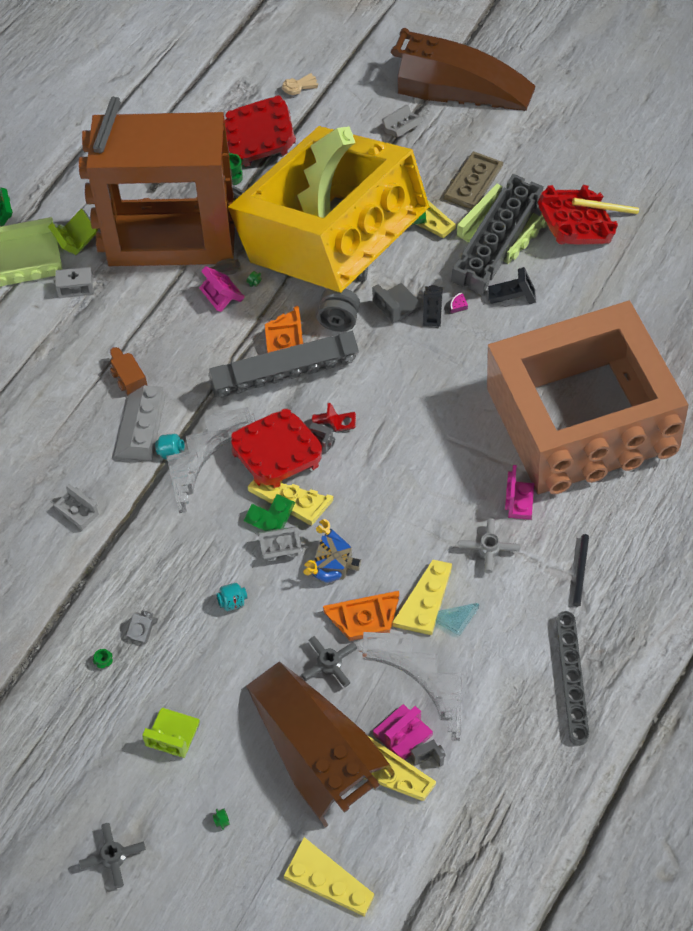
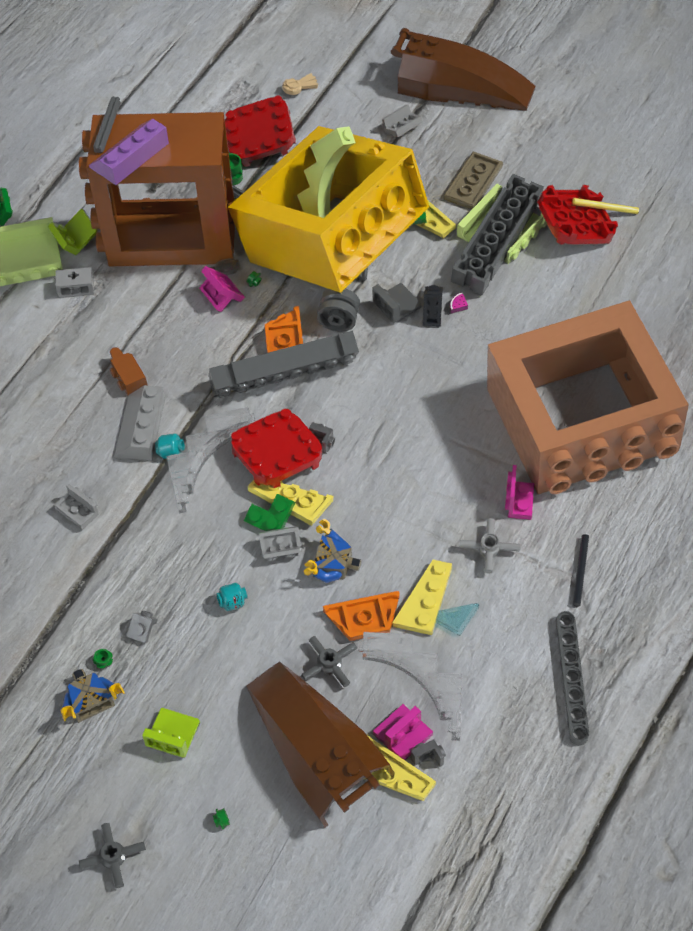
light yellow wing [284,837,374,917] -> none
red bracket [312,403,356,432] -> none
black bracket [488,267,536,304] -> none
none -> torso [61,669,125,723]
none -> medium lavender slope [89,119,169,185]

